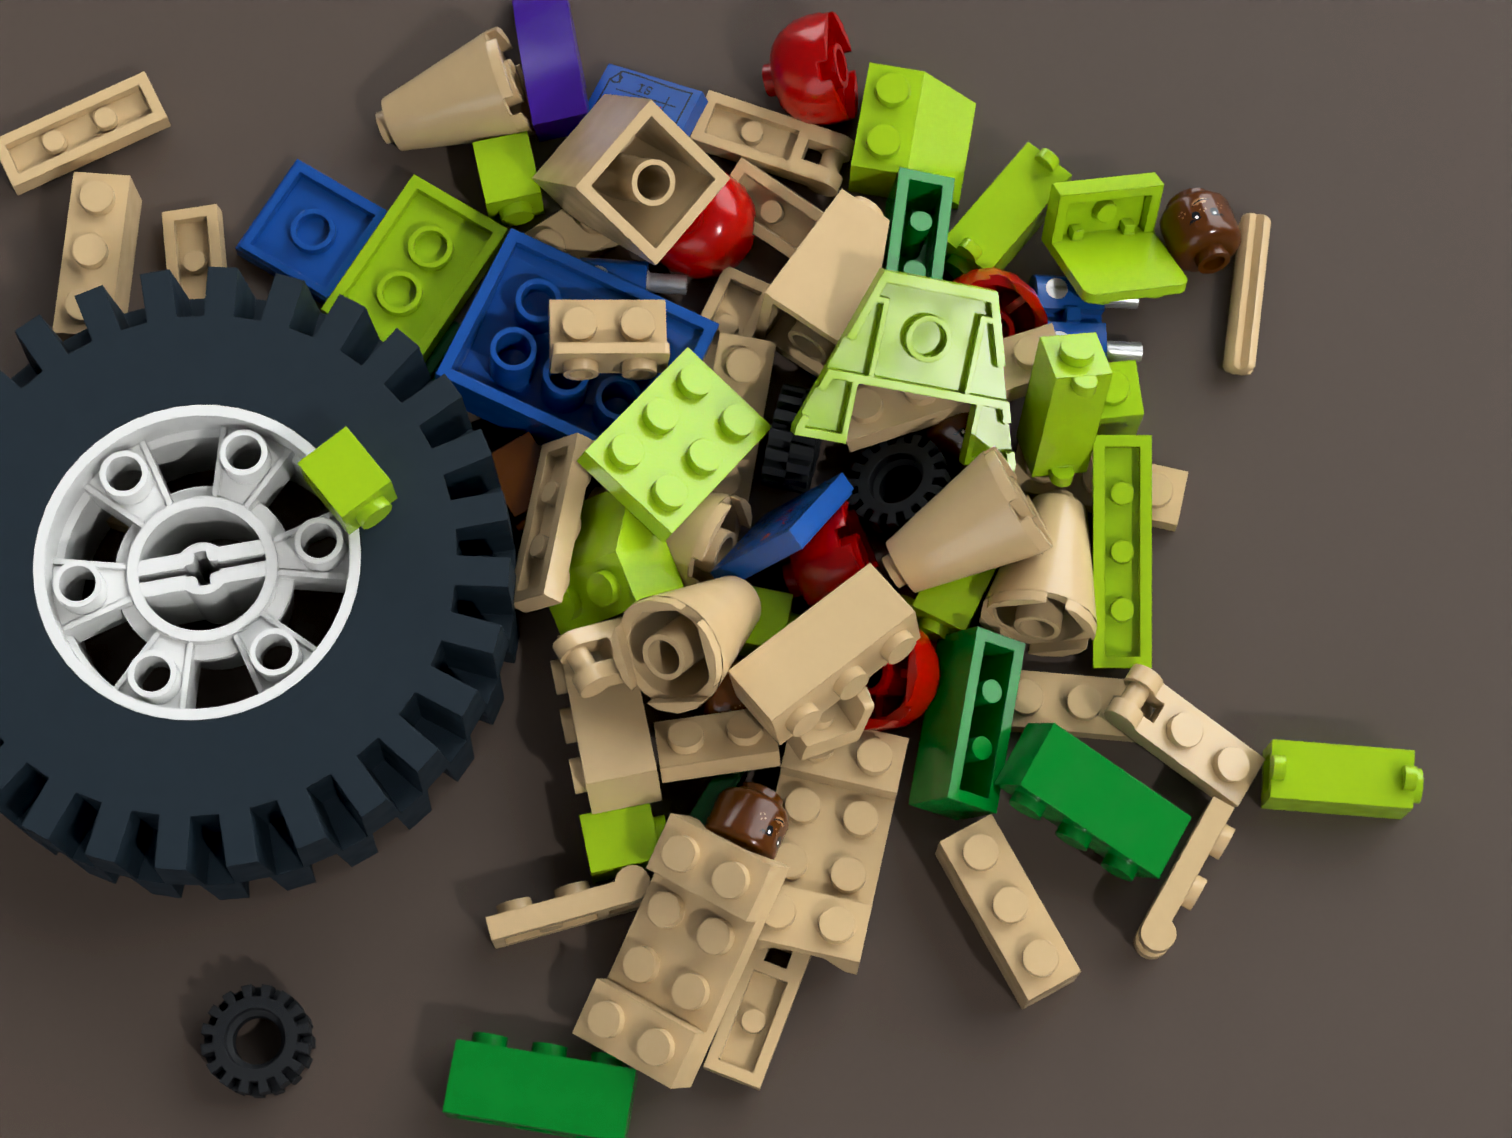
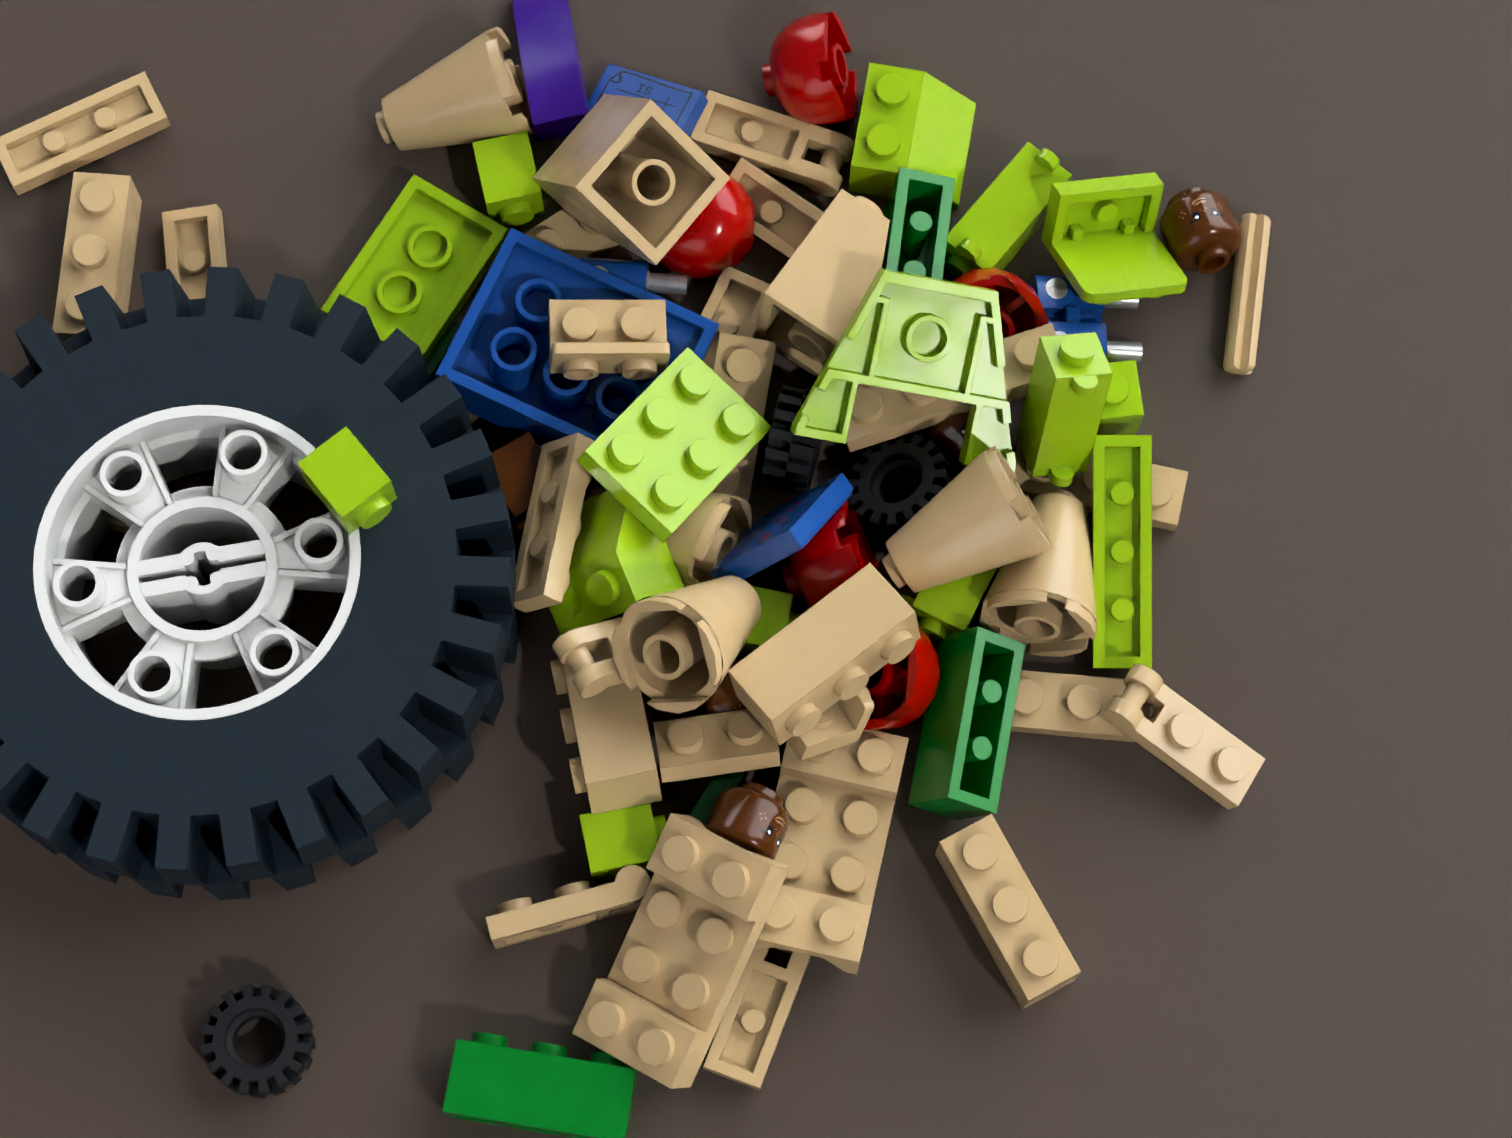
blue tile [235,159,388,305] -> none
green brick [994,723,1192,882] -> none
tan plate [1133,796,1236,960] -> none
lime brick [1261,739,1424,820] -> none

